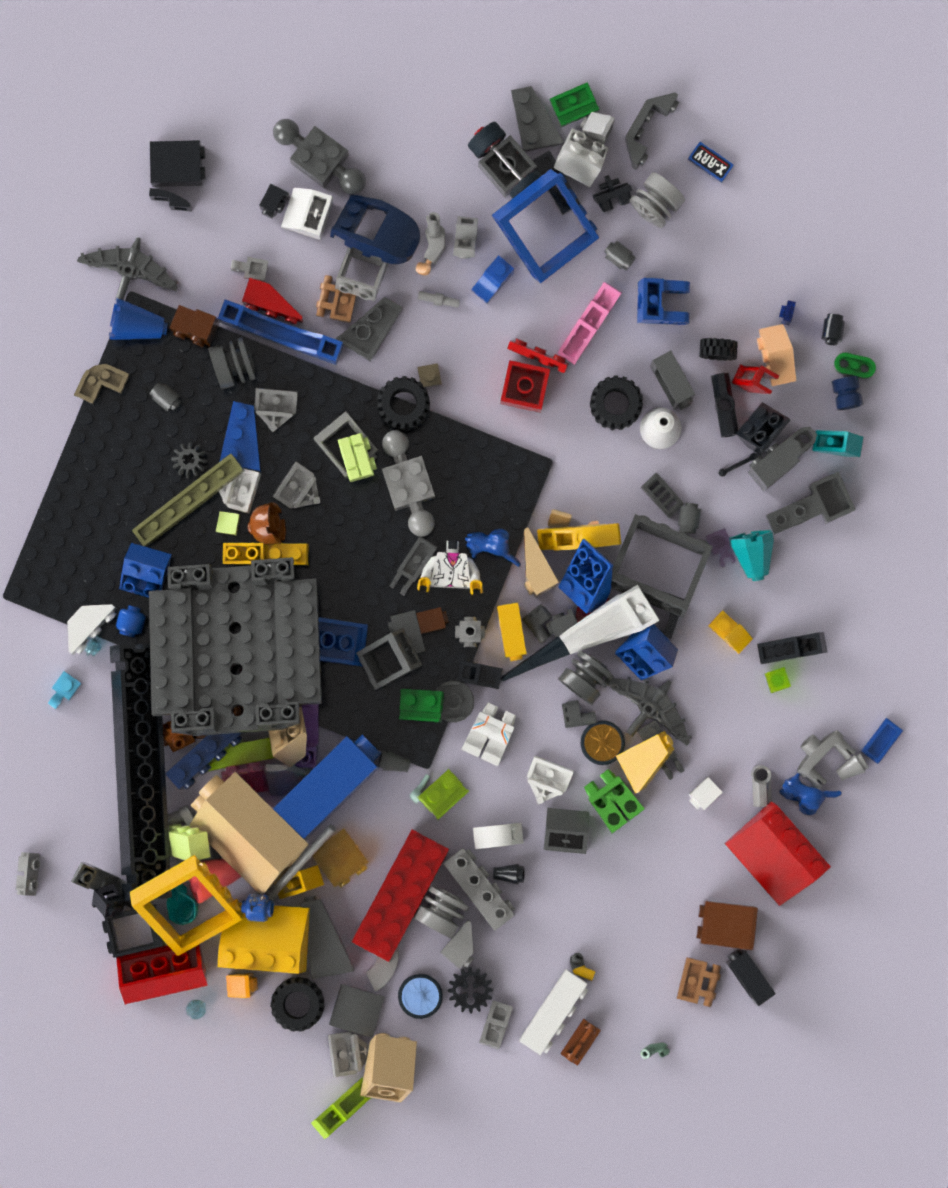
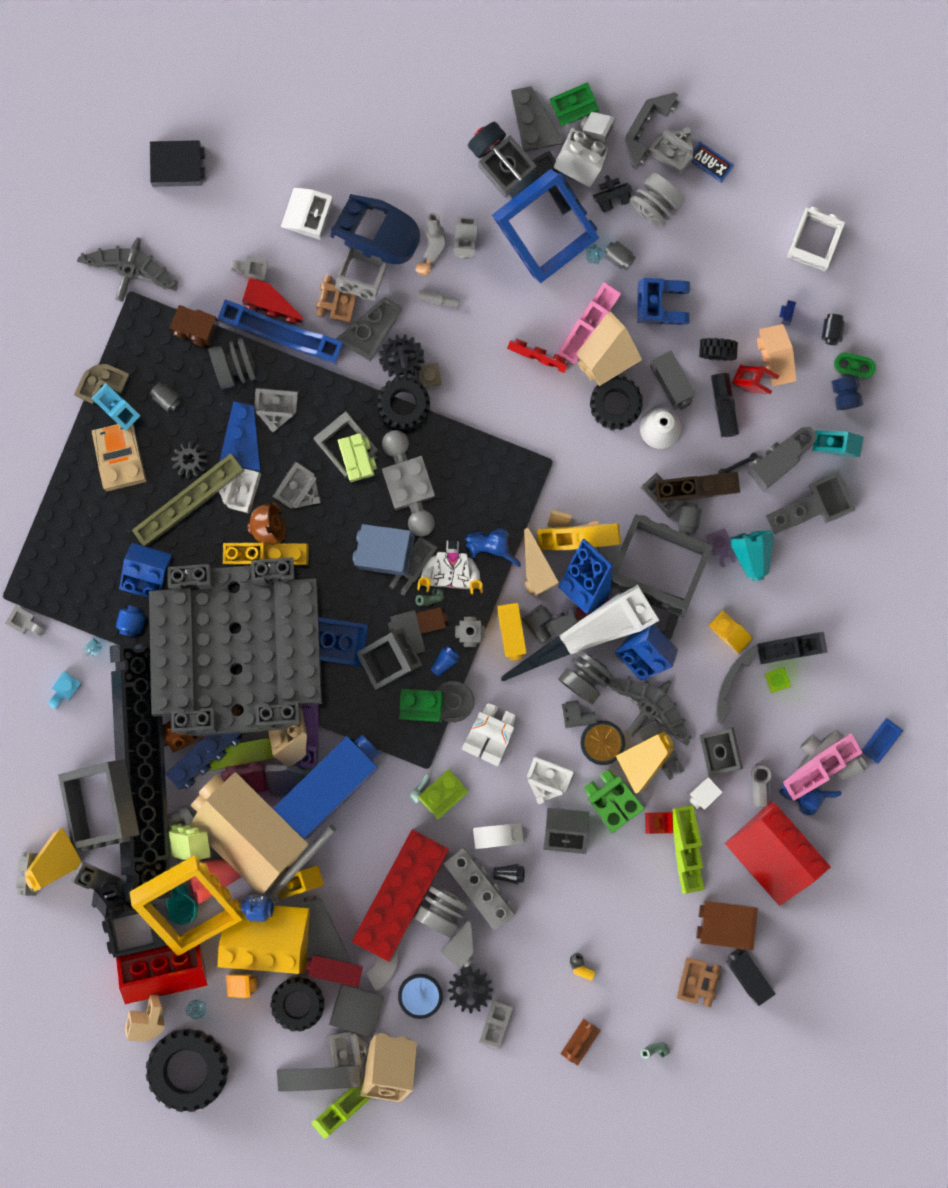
white slope [67,604,117,655] -> none
blue cone [109,298,168,340] -> none
black slope [149,188,192,212] -> none
yellowish green slope [216,511,240,536] -> none
black brick [259,183,290,219] -> none
dark grey brick [273,119,366,195] -> none
clear yellow plate [312,828,369,888] -> none
dark grey cone [378,750,410,772] -> none
black slope [457,660,503,689] -> none
blue arch [471,255,514,304] -> none
red brick [500,360,550,413] -> none
white brick [519,969,588,1055] -> none
black slope [736,402,791,455] -> none
none -> light grey plate [5,606,45,636]
none -> yellow slope [25,828,82,891]
none -> dark grey window [58,759,139,851]
none -> medium azure brick [91,383,140,430]
none -> tan slope [92,424,147,491]
none -> tan brick [125,994,165,1041]
none -> black tyre [146,1029,229,1112]
none -> dark grey slope [277,1065,362,1091]
none -> dark red brick [305,955,363,987]
none -> sand blue brick [353,524,415,576]
none -> black gear [379,334,424,378]
none -> sand green arm [415,588,444,606]
none -> blue cone [430,645,460,677]
none -> tan slope [576,312,642,386]
none -> clear light blue plate [586,244,603,264]
none -> red slope [645,812,674,834]
none -> light grey slope [648,127,693,175]
none -> dark brown slope [655,472,740,502]
none -> lime slope [673,805,705,895]
none -> dark grey slope [700,727,743,776]
none -> dark grey slope [716,646,759,724]
none -> bright pink slope [783,734,863,801]
none -> white window [787,207,845,272]

